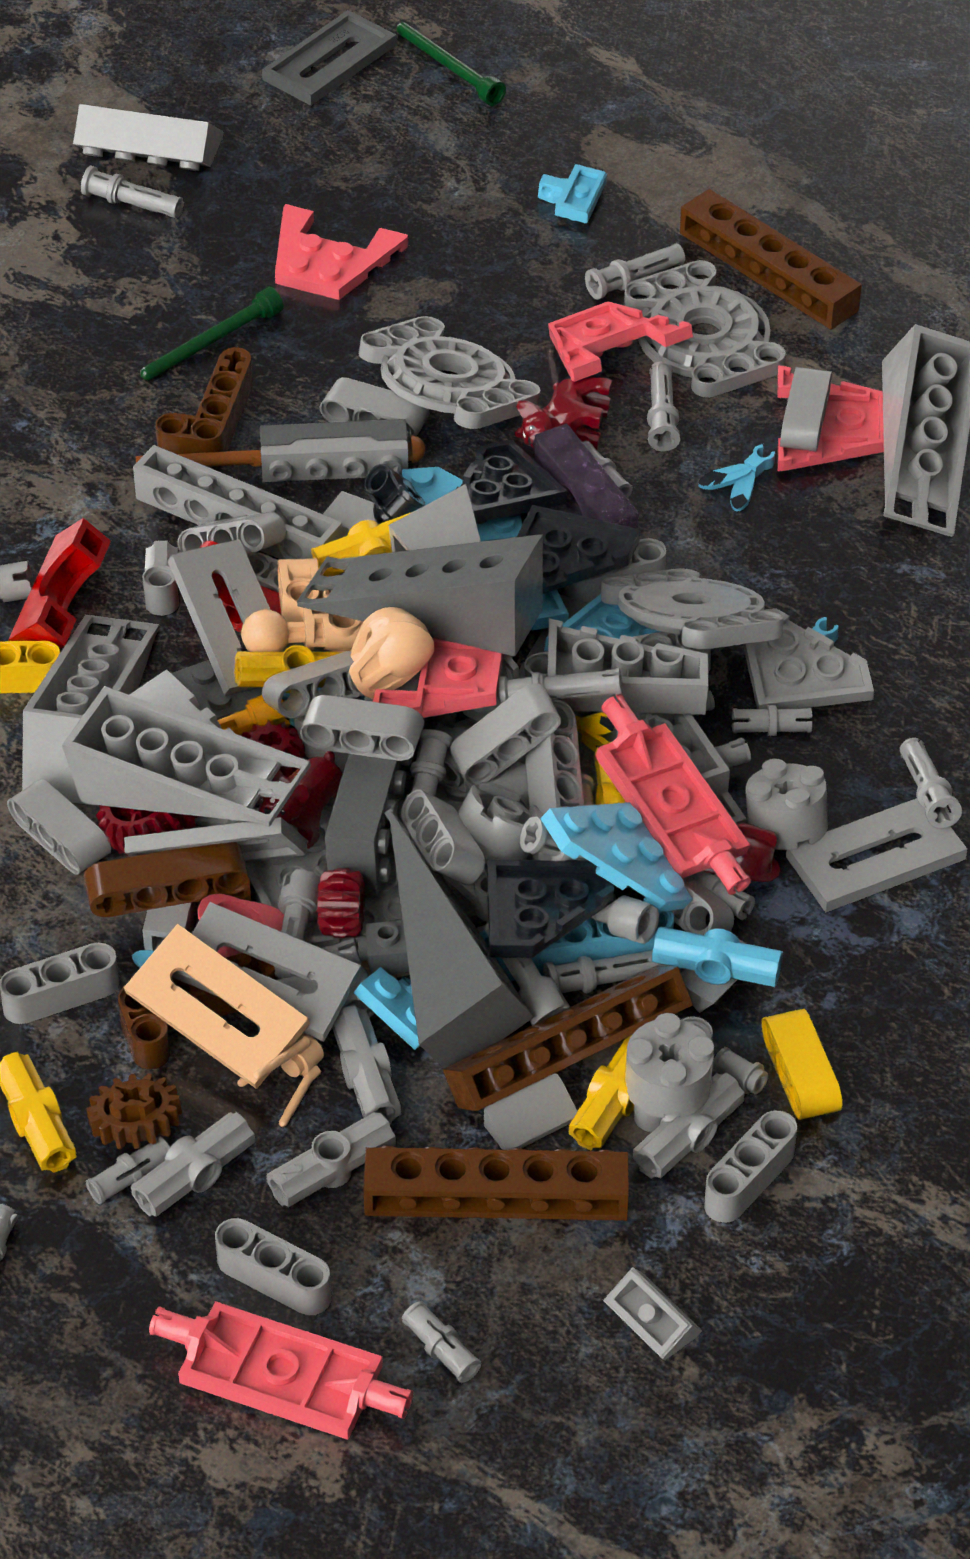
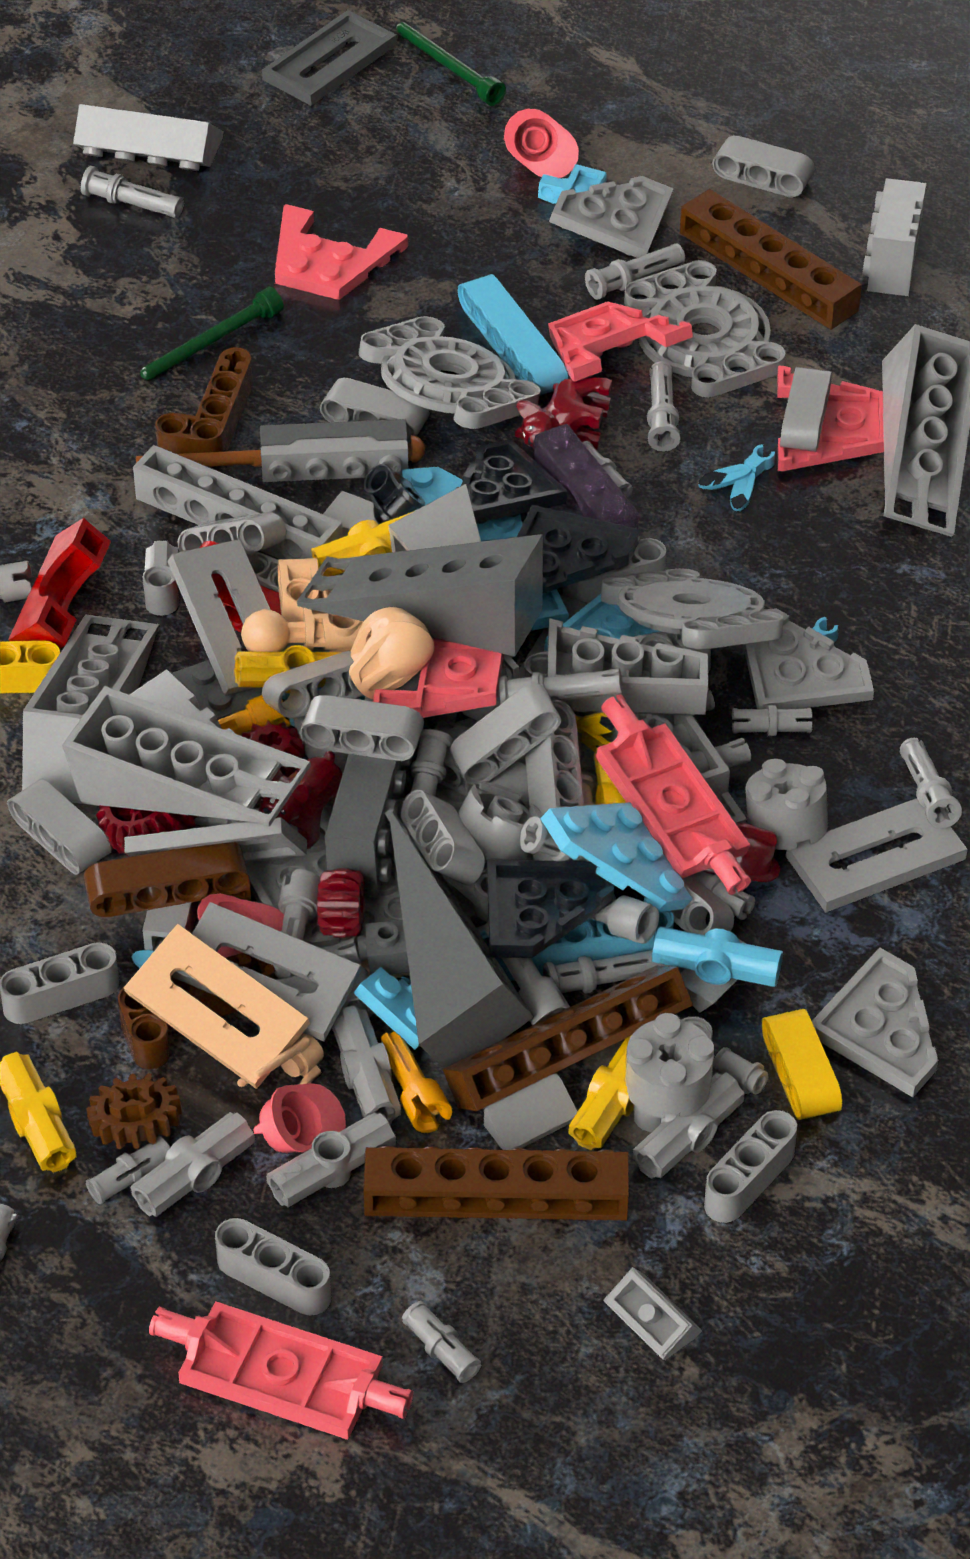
none -> coral piece [253,1083,346,1153]
none -> light orange piece [381,1031,452,1133]
none -> medium azure beam [457,274,568,396]
none -> coral piece [504,109,579,178]
none -> light grey plate [549,176,673,258]
none -> light grey beam [712,135,815,197]
none -> light grey plate [812,948,938,1097]
none -> light grey wedge [862,178,926,296]

